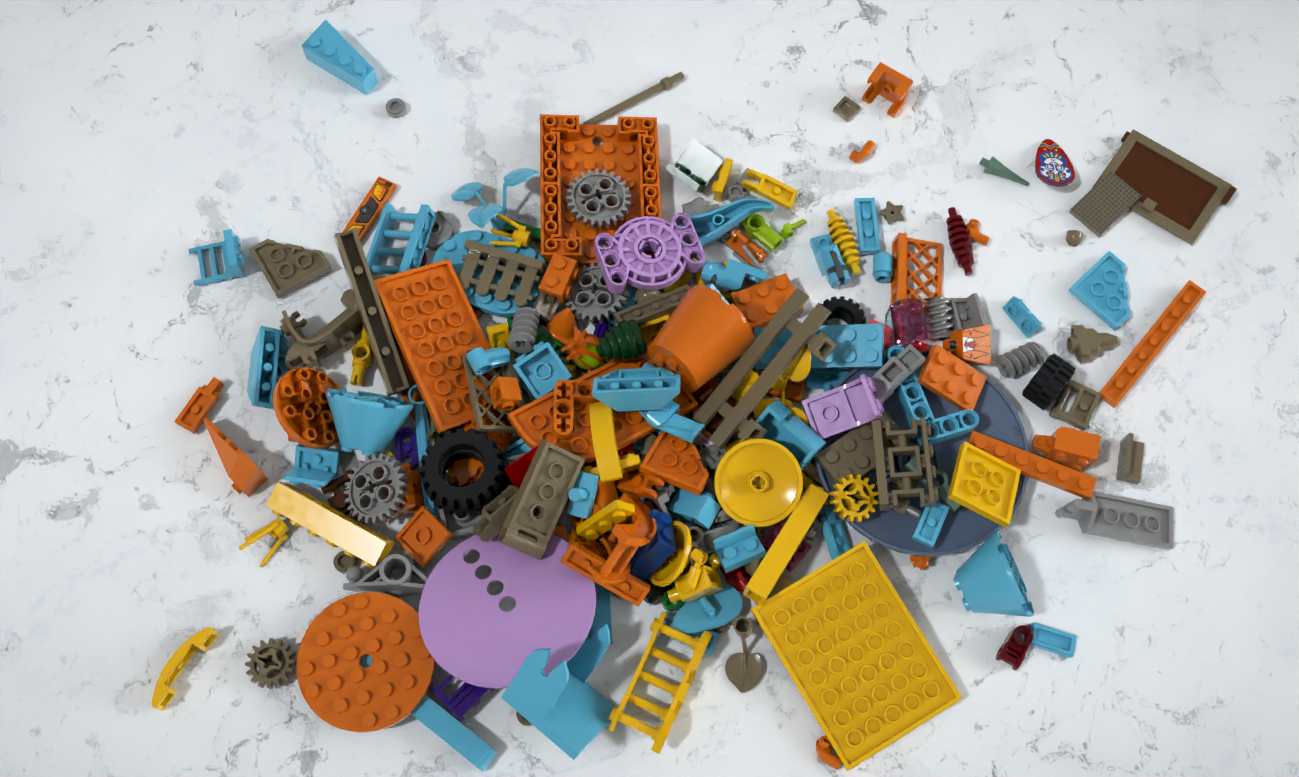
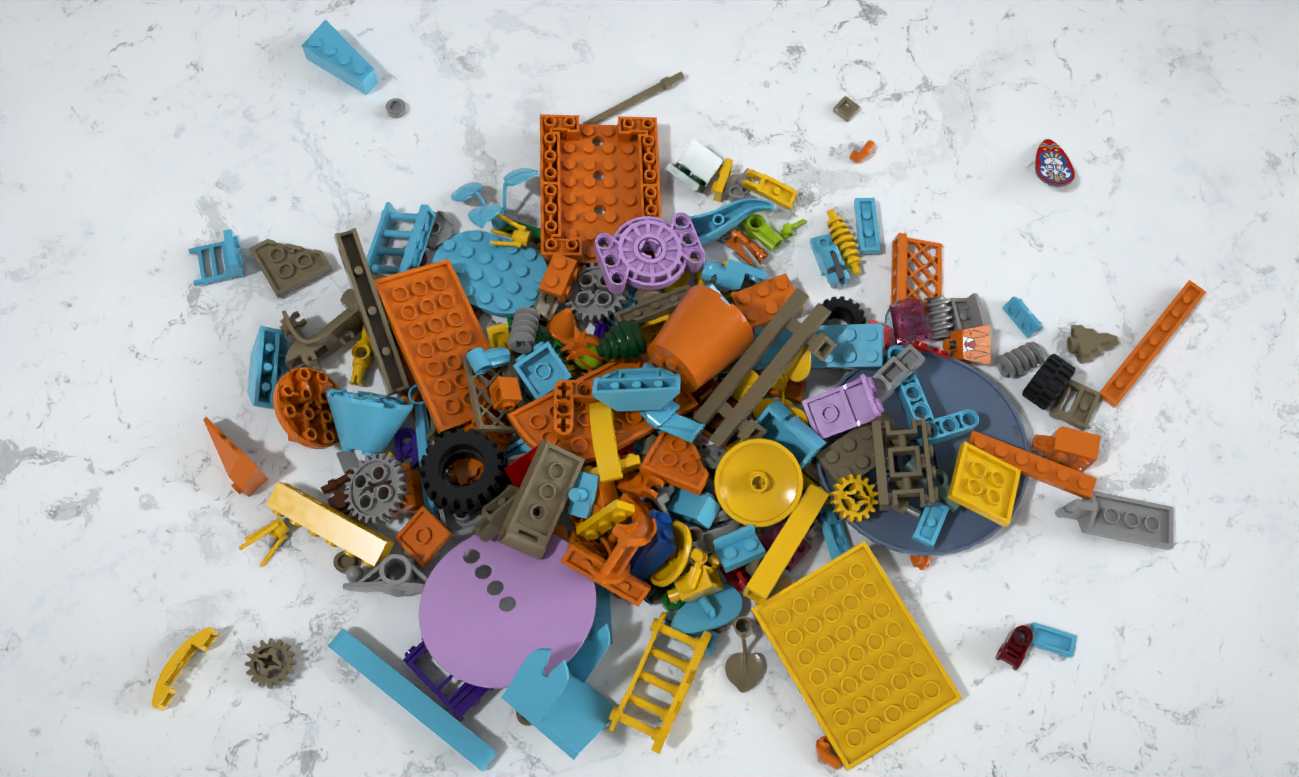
orange hinge [175,377,224,434] -> none
medium azure bracket [283,444,341,488] -> none
orange plate [297,592,436,733] -> none
tile [343,177,397,242] -> none
dark tan fence [456,240,547,308] -> none
light grey gear [566,168,631,230] -> none
light grey piece [682,197,720,216] -> none
medium azure plate [806,370,848,392] -> none
orange panel [862,62,913,118] -> none
medium azure brick [873,251,893,283] -> none
dark tan plate [879,201,904,225] -> none
orange plate [917,344,987,411] -> none
dark red piece [946,207,974,276] -> none
medium azure cone [953,531,1034,617] -> none
orange arm [966,219,990,246] -> none
sand green piece [979,156,1029,186] -> none
dark tan hinge [1066,230,1083,246] -> none
medium azure plate [1068,251,1130,331] -> none
dark tan tile [1069,171,1141,237] -> none
door [1092,129,1237,245] -> none
dark tan panel [1116,433,1144,485] -> none

